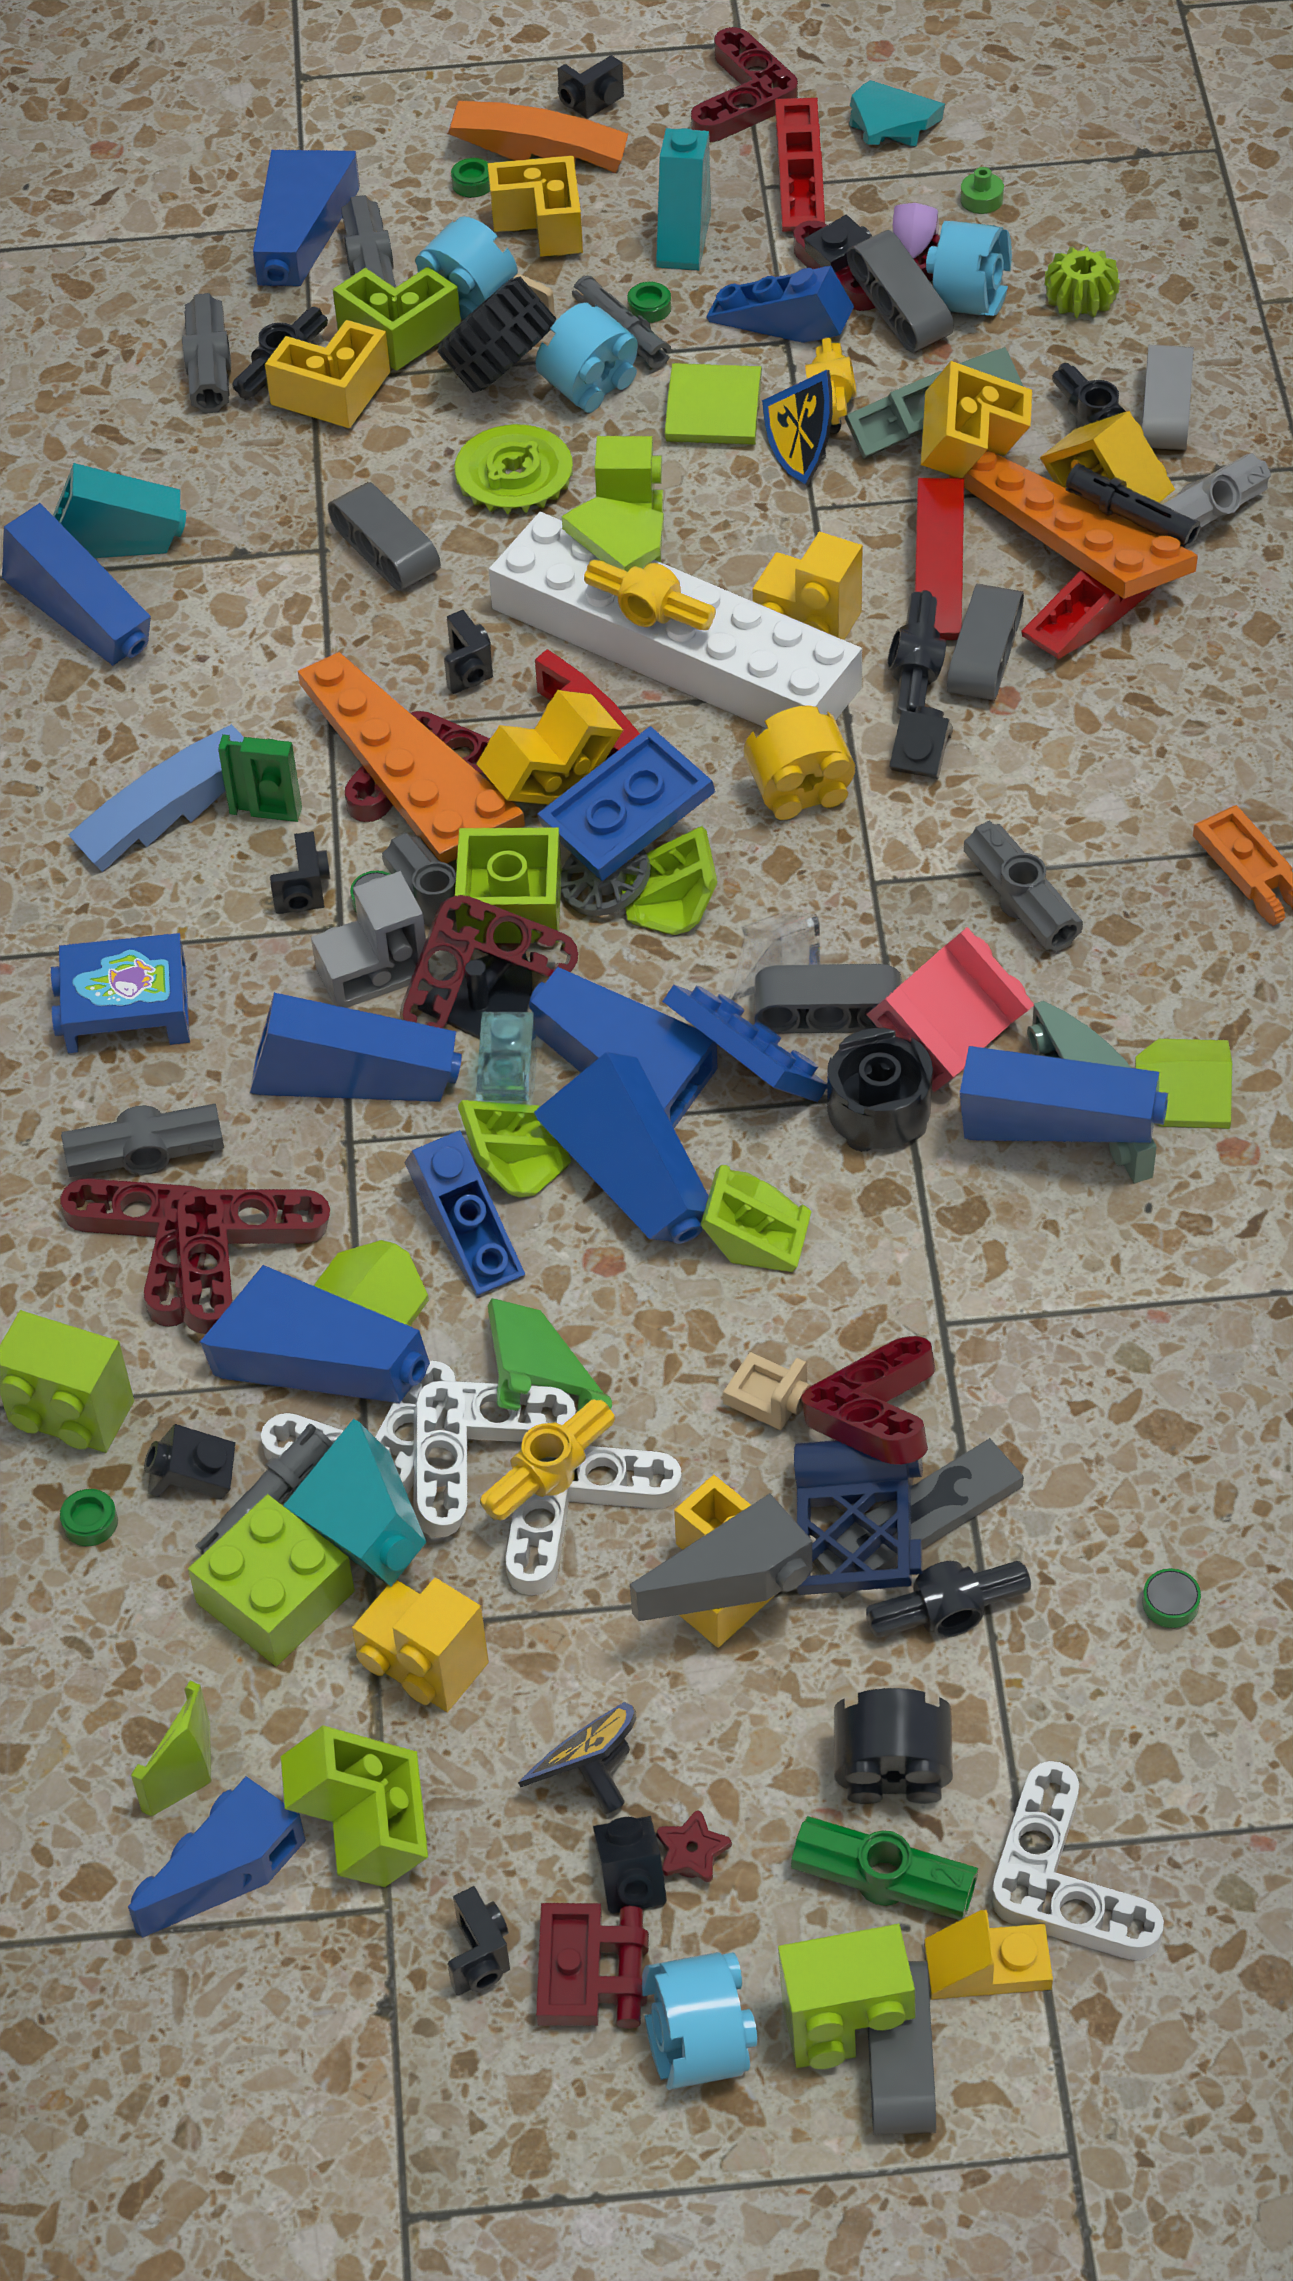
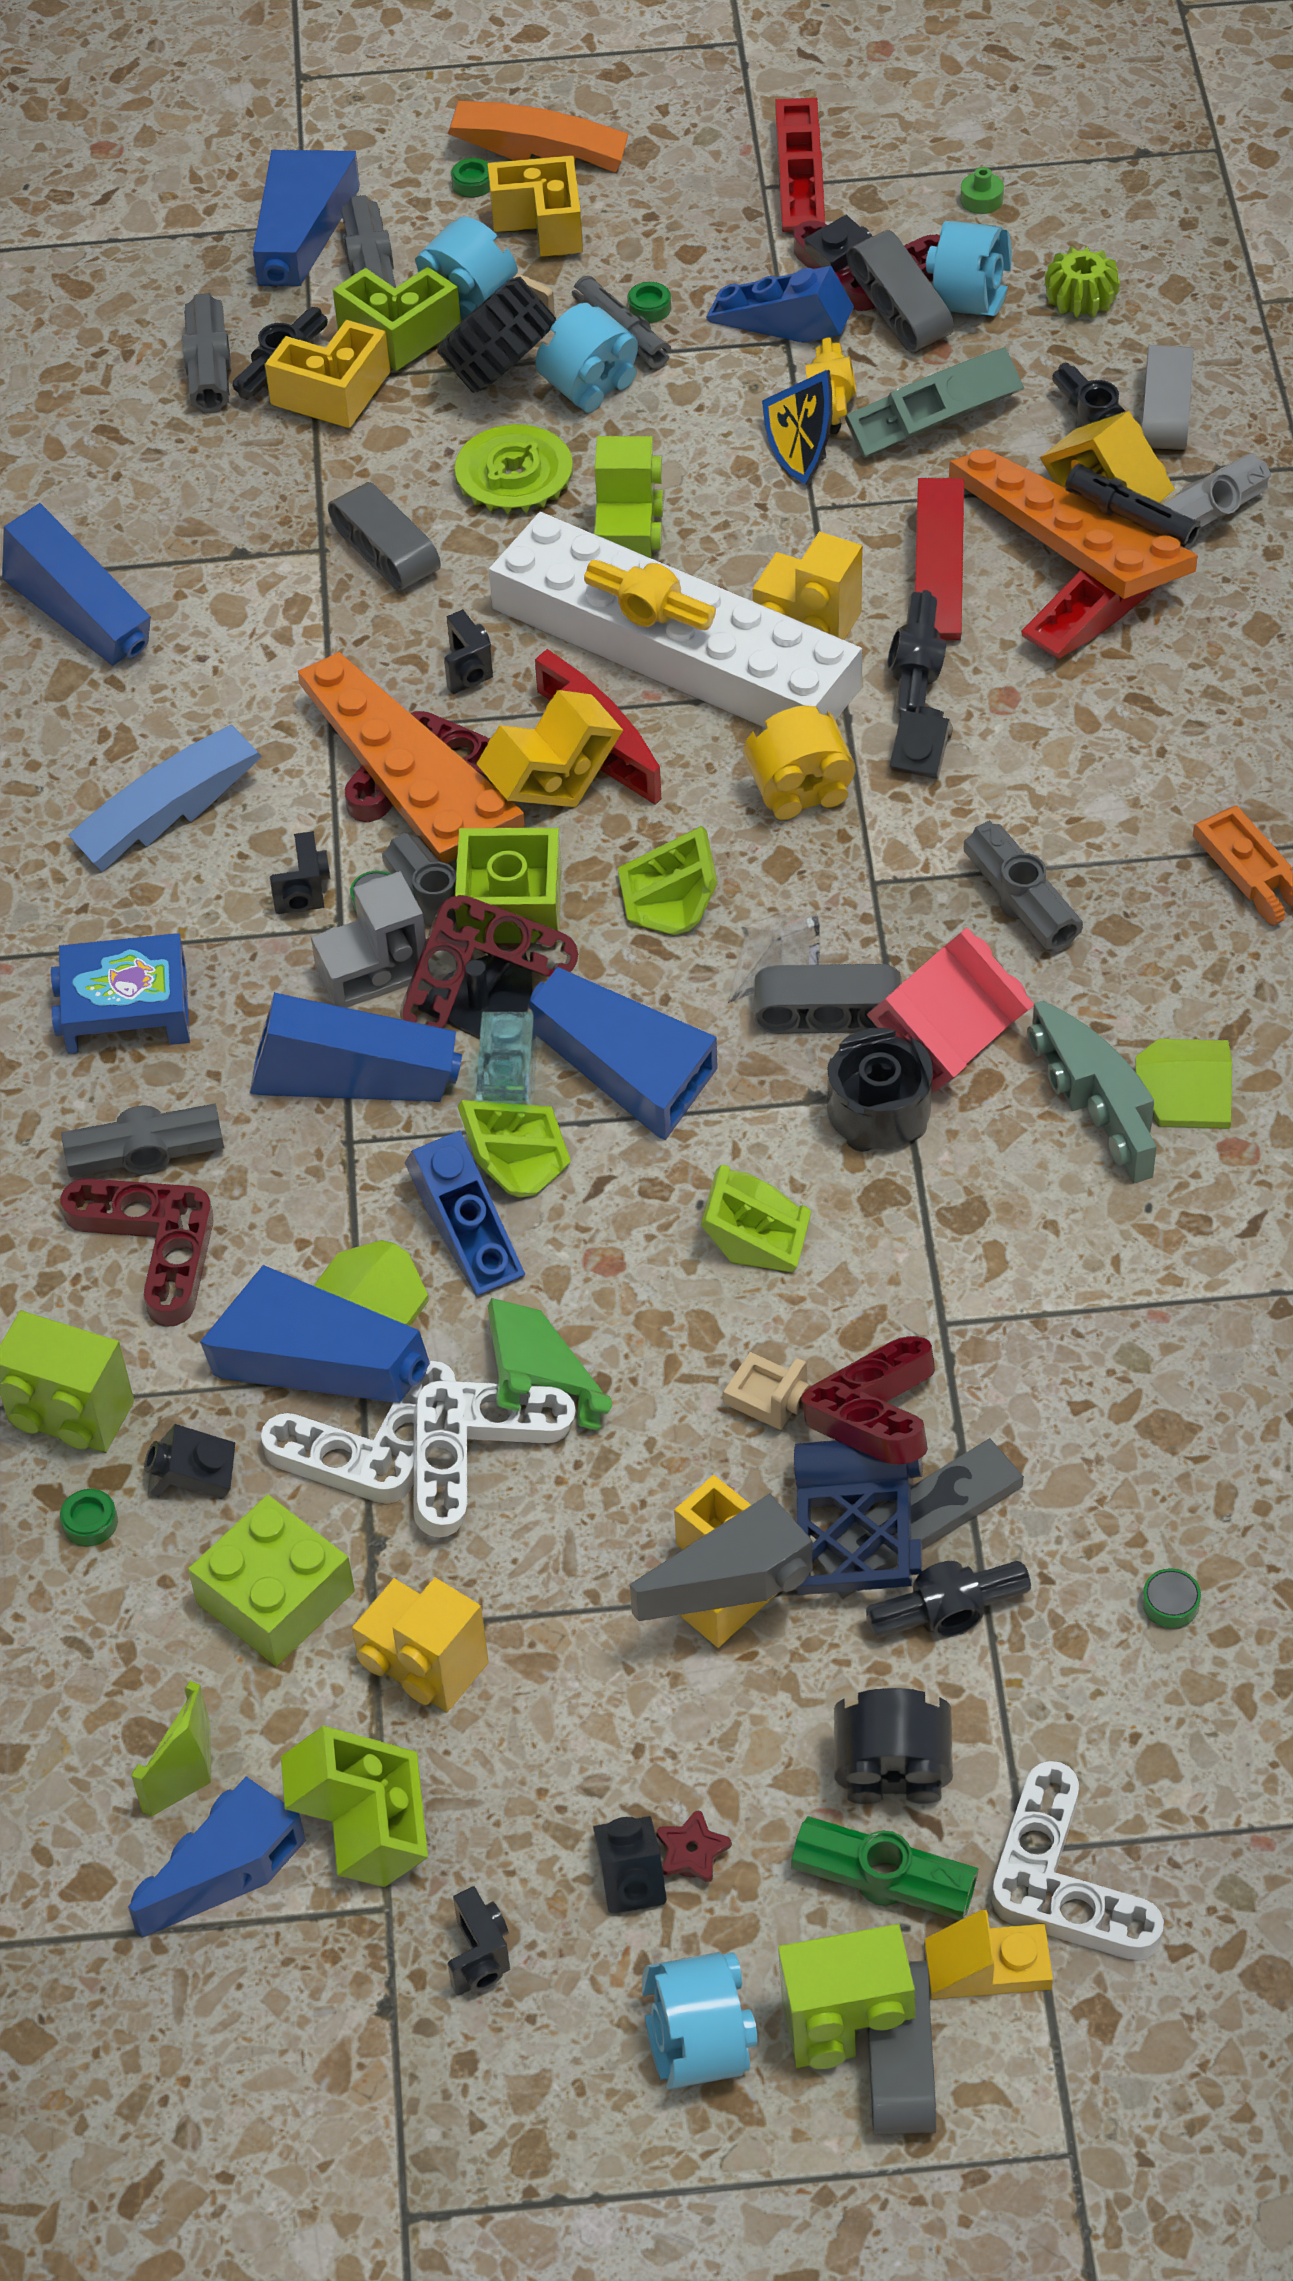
teal slope [53,463,187,558] -> none
dark red beam [175,1189,330,1334] -> none
dark grey pin [195,1423,333,1555] -> none
green plate [218,734,302,822] -> none
teal slope [283,1418,427,1587] -> none
yellow axle [480,1399,615,1521] -> none
white beam [506,1446,682,1595] -> none
shield [518,1702,637,1814] -> none
blue slope [534,1052,708,1244] -> none
dark red plate [536,1903,649,2029] -> none
blue plate [537,726,715,881] -> none
black bracket [557,55,624,119] -> none
lime slope [561,497,664,572] -> none
dark grey wheel [561,849,651,916] -> none
teal slope [656,128,711,271] -> none
blue plate [662,984,827,1102] -> none
lime slope [665,363,762,445] -> none
dark red beam [691,27,798,142] -> none
teal slope [849,80,945,146] -> none
lavender plate [892,203,939,259] -> none
yellow brick [921,361,1032,478] -> none
dark grey beam [947,583,1024,701] -> none
blue slope [960,1046,1168,1143] -> none

